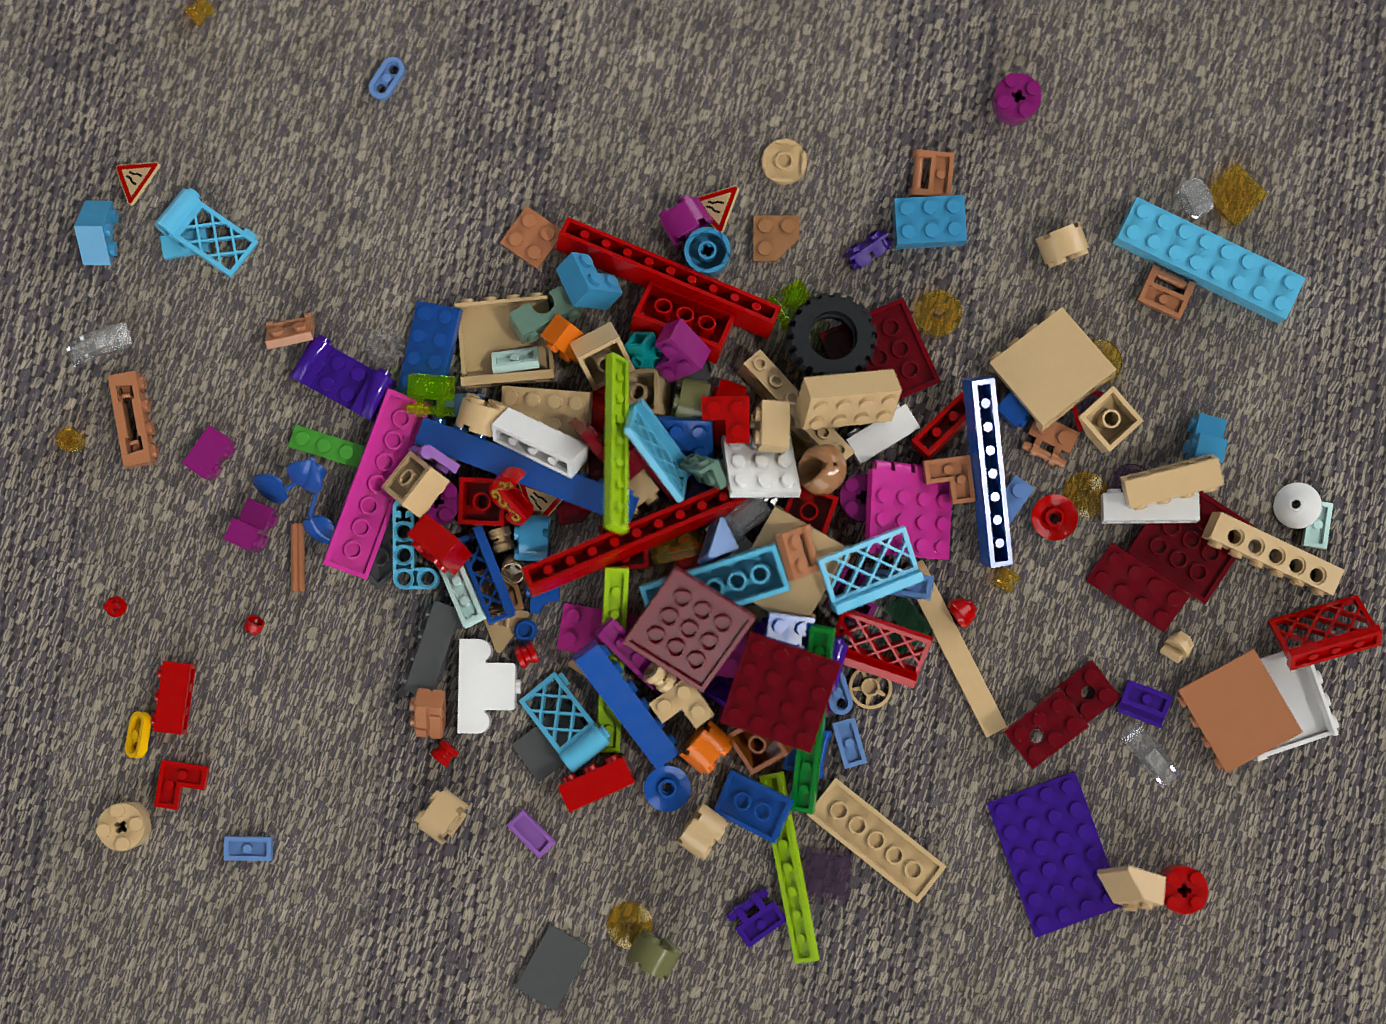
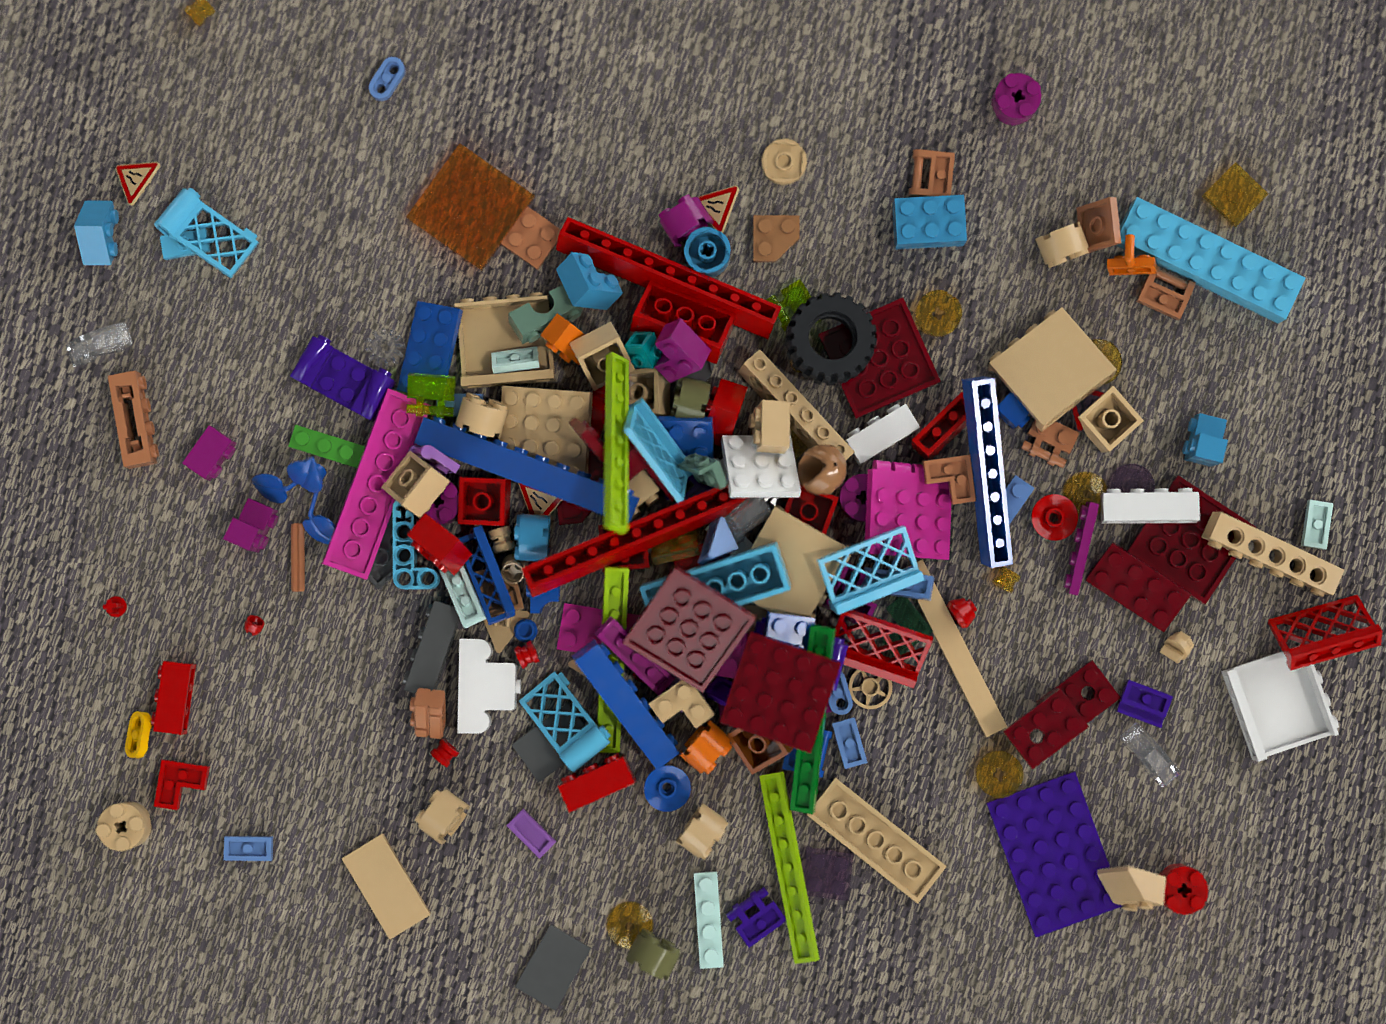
clear yellow wheel [56,428,86,453] -> none
nougat plate [265,312,315,350] -> none
red animal [489,467,534,526] -> none
white brick [492,407,587,479] -> none
tan wheel [643,662,677,693] -> none
red plate [702,395,750,444] -> none
blue plate [714,769,795,844] -> none
nougat plate [775,524,820,581] -> none
tan brick [795,369,902,430] -> none
dark purple hinge [843,230,892,270] -> none
tan brick [1120,454,1224,510] -> none
nougat panel [1176,648,1303,773] -> none
clear gear [1177,178,1214,219] -> none
white dish [1273,482,1322,529] -> none
none -> tan tile [342,833,431,940]
none -> clear orange plate [406,143,535,271]
none -> light aqua plate [694,871,724,969]
none -> clear yellow plate [975,750,1024,798]
none -> magenta plate [1063,502,1099,596]
none -> nougat plate [1076,197,1121,253]
none -> orange plate [1107,234,1157,276]

